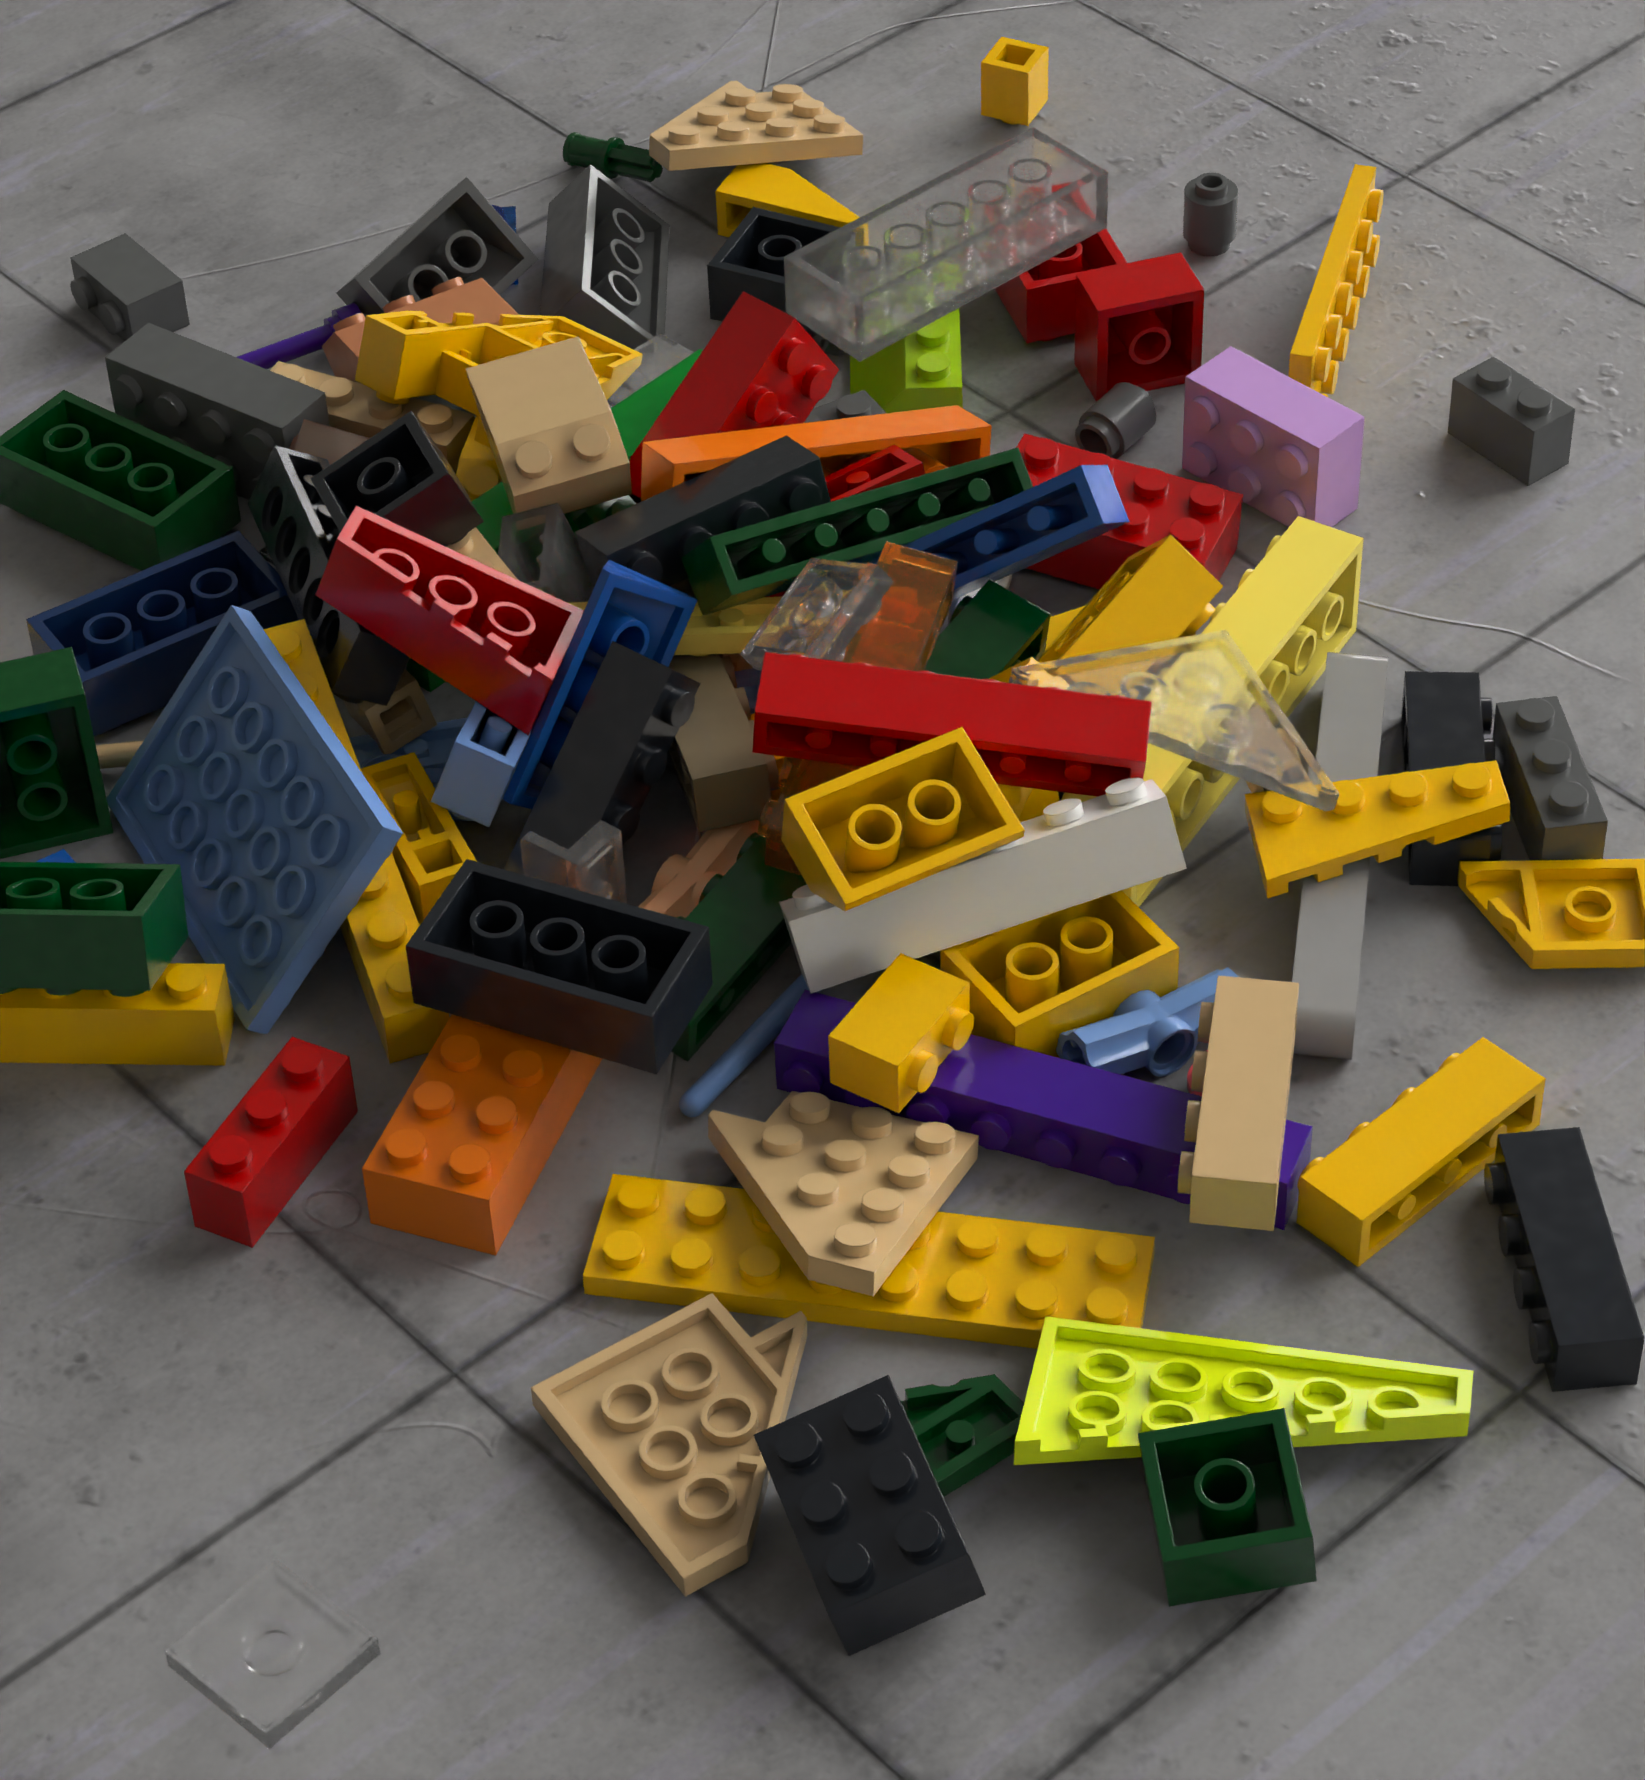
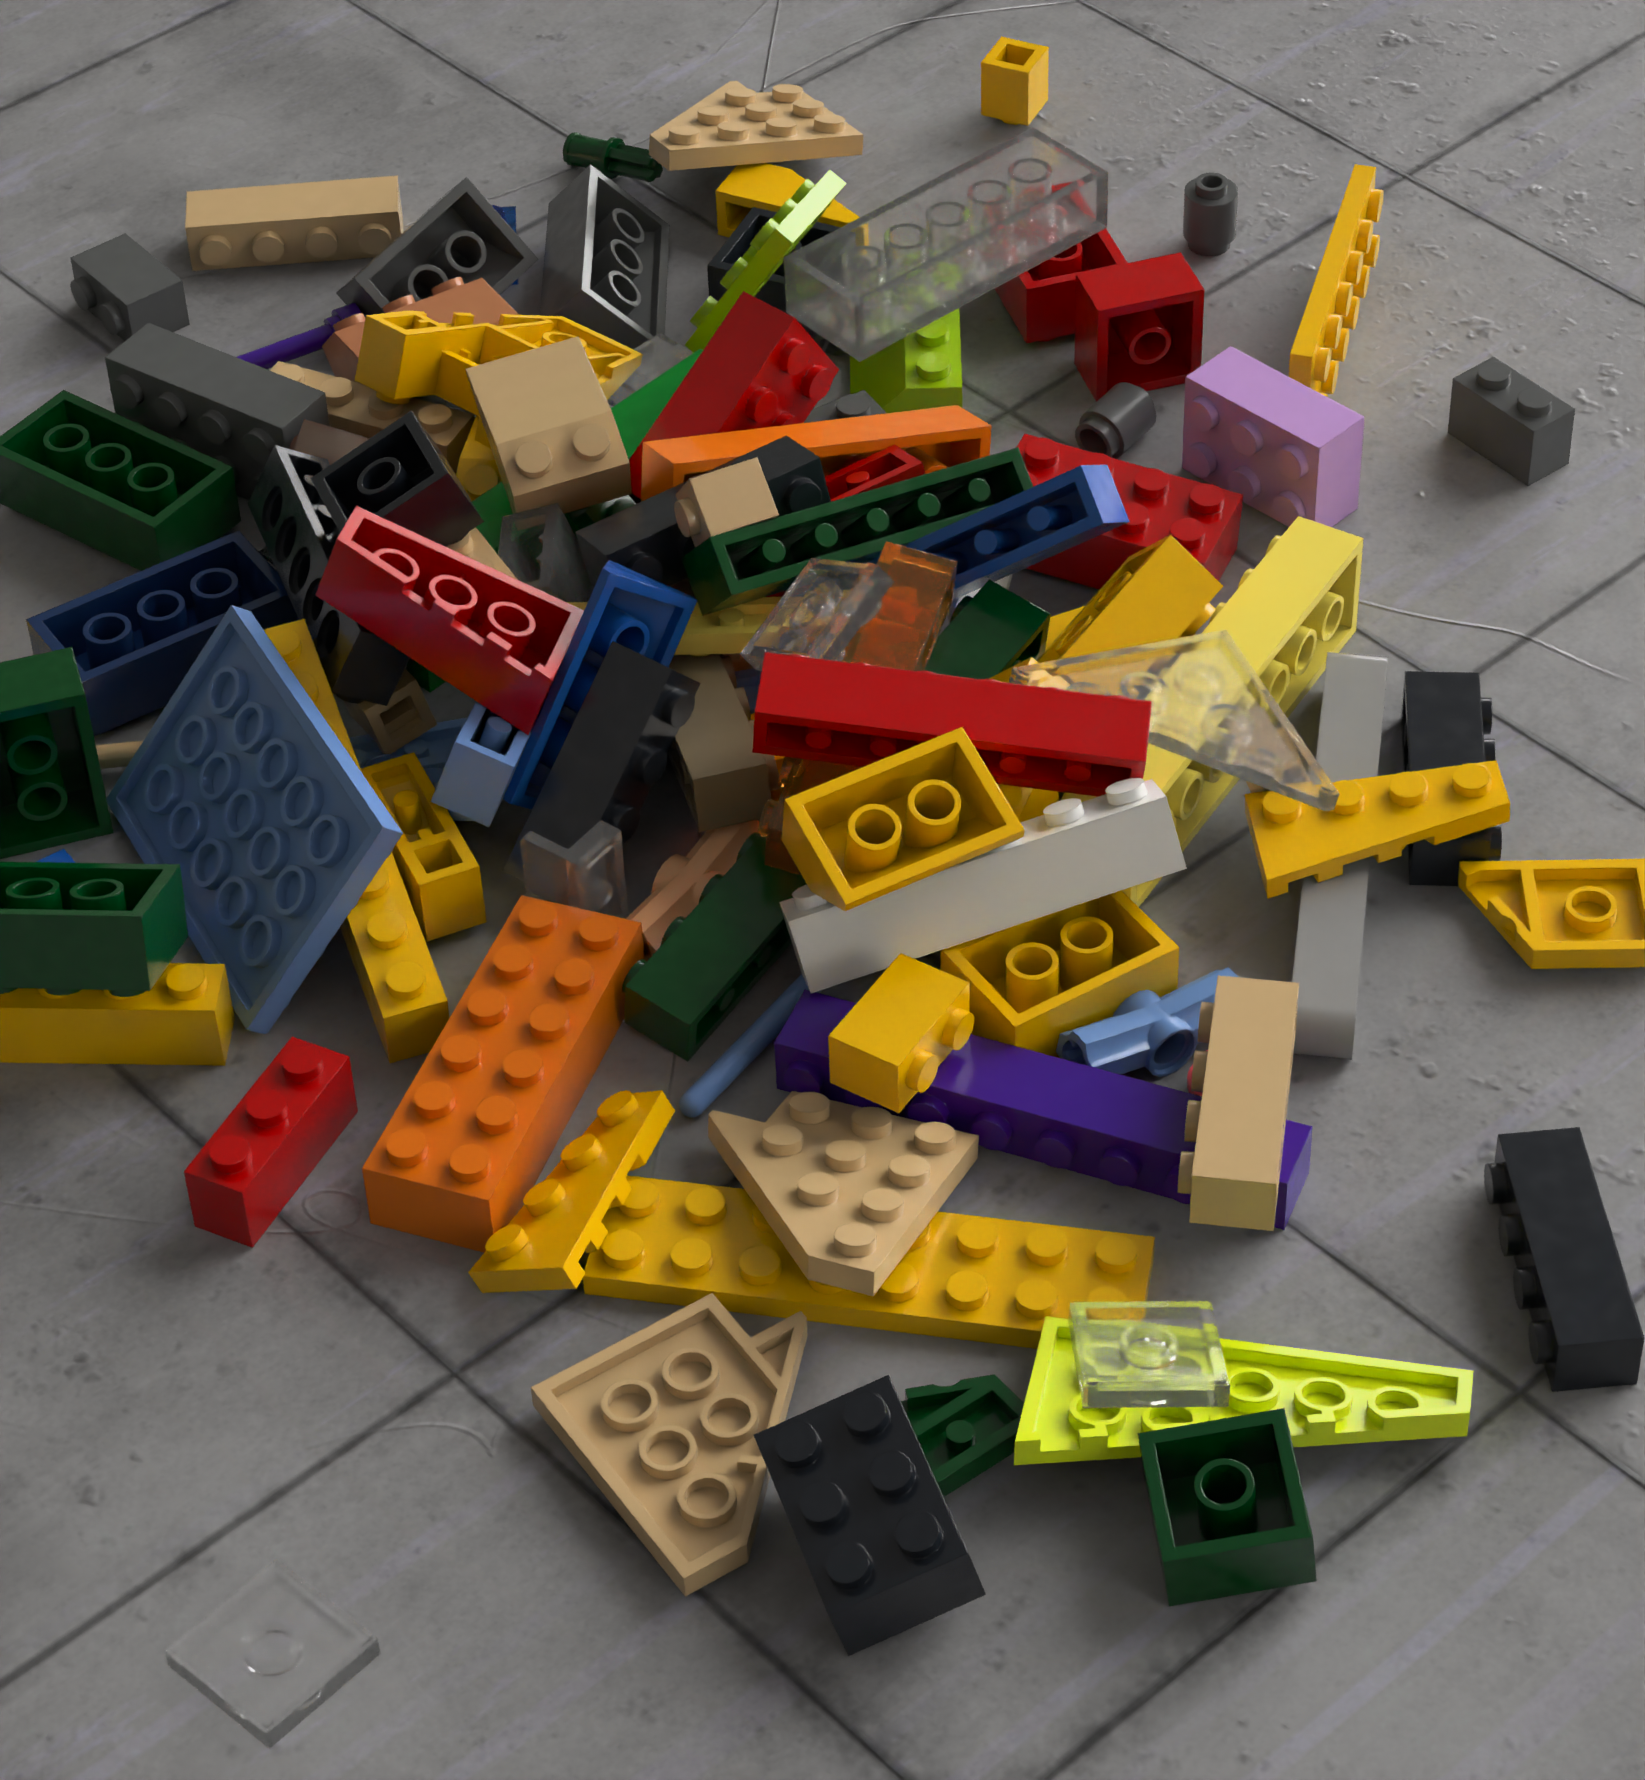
black brick [406,859,713,1075] -> none
yellow brick [1296,1037,1546,1267] -> none
dark grey brick [1492,696,1608,860] -> none
none -> tan brick [185,175,403,271]
none -> yellow wing [468,1090,675,1293]
none -> tan brick [674,457,779,548]
none -> lime plate [685,169,847,353]
none -> clear tile [1068,1301,1230,1408]

